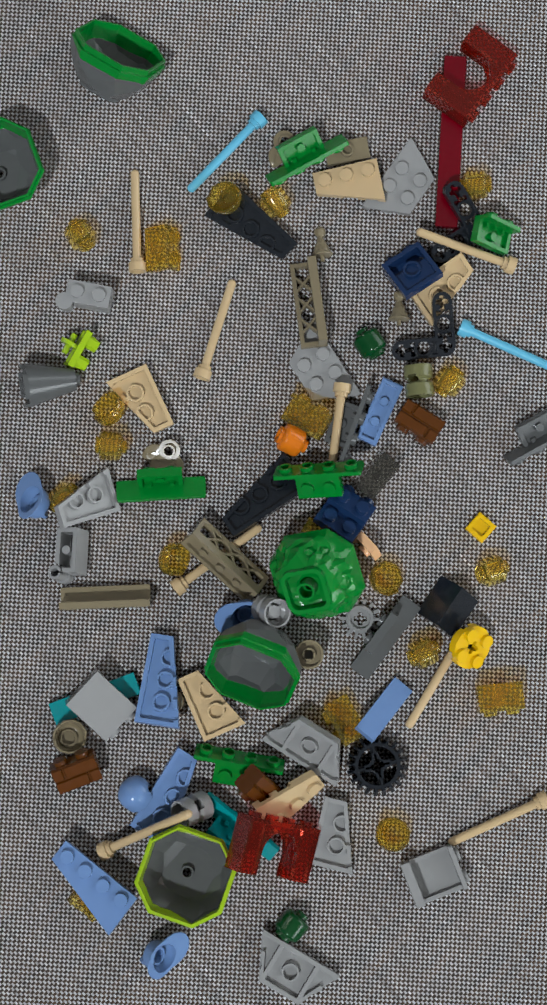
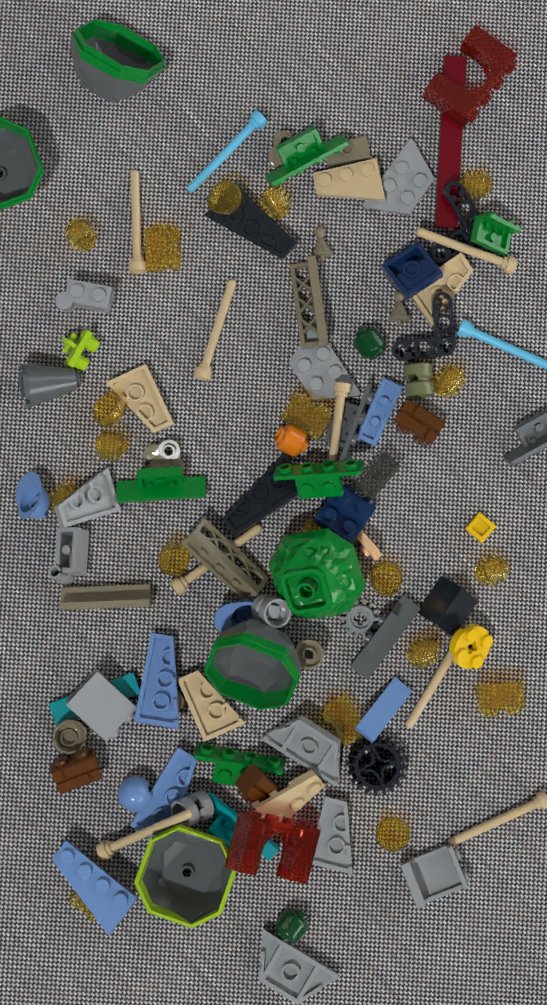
medium blue piece [140,932,189,980] -> none

